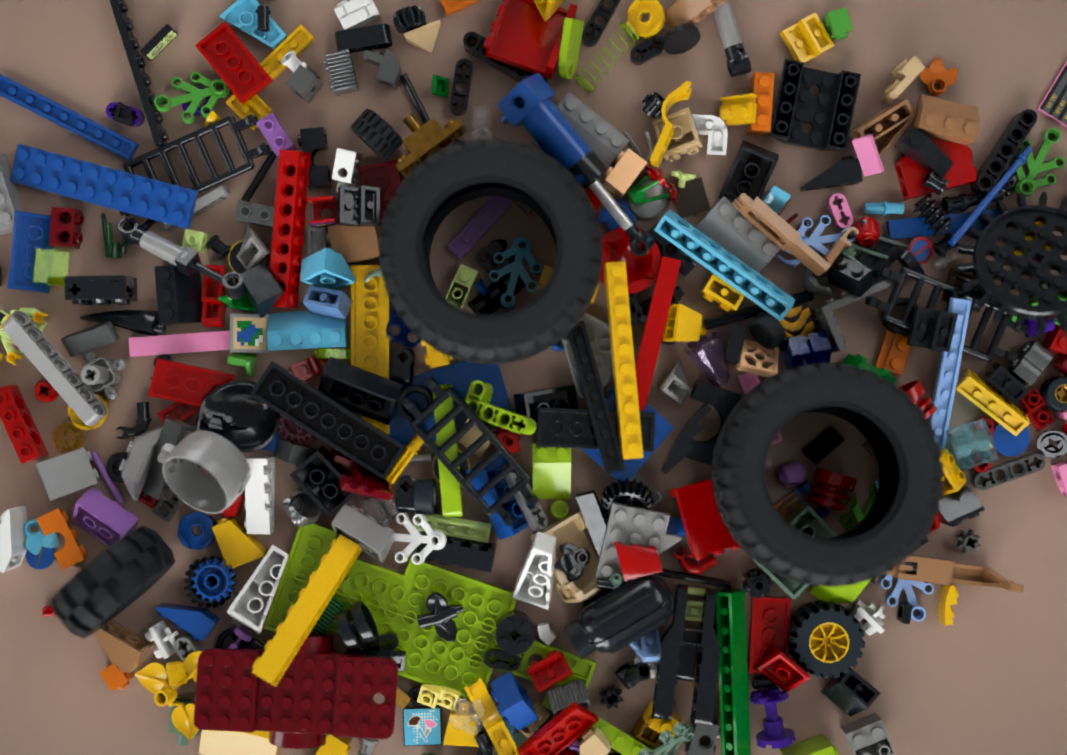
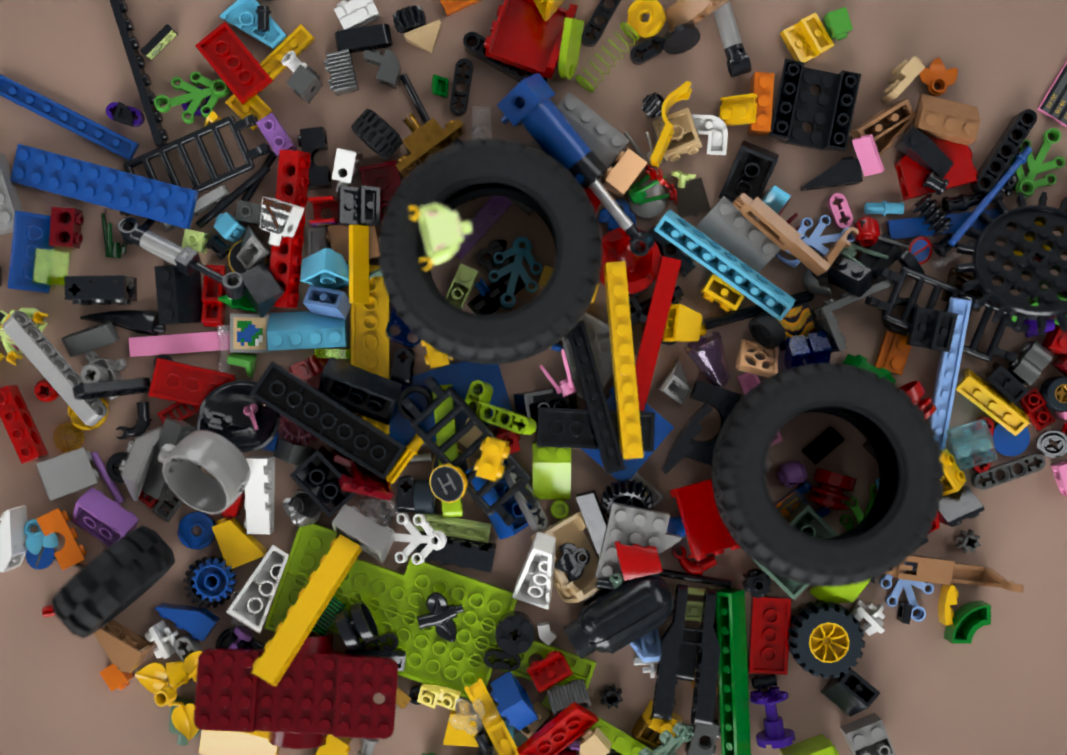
medium azure tile [403,705,443,746] -> none
black piece [615,662,651,689] -> none
black slope [725,323,747,365] -> none
red slope [757,645,811,692] -> none
none -> black beam [72,378,151,400]
none -> black axle [196,164,271,228]
none -> medium azure slope [213,212,246,243]
none -> clear bar [217,324,230,372]
none -> bright pink hand [243,403,259,431]
none -> torso [260,197,305,246]
none -> yellow tile [349,225,369,304]
none -> yellowish green torso [408,203,472,270]
none -> black tile [429,463,468,503]
none -> yellow brick [475,436,510,481]
none -> bright pink plant [540,349,577,398]
none -> green brick [944,600,991,644]

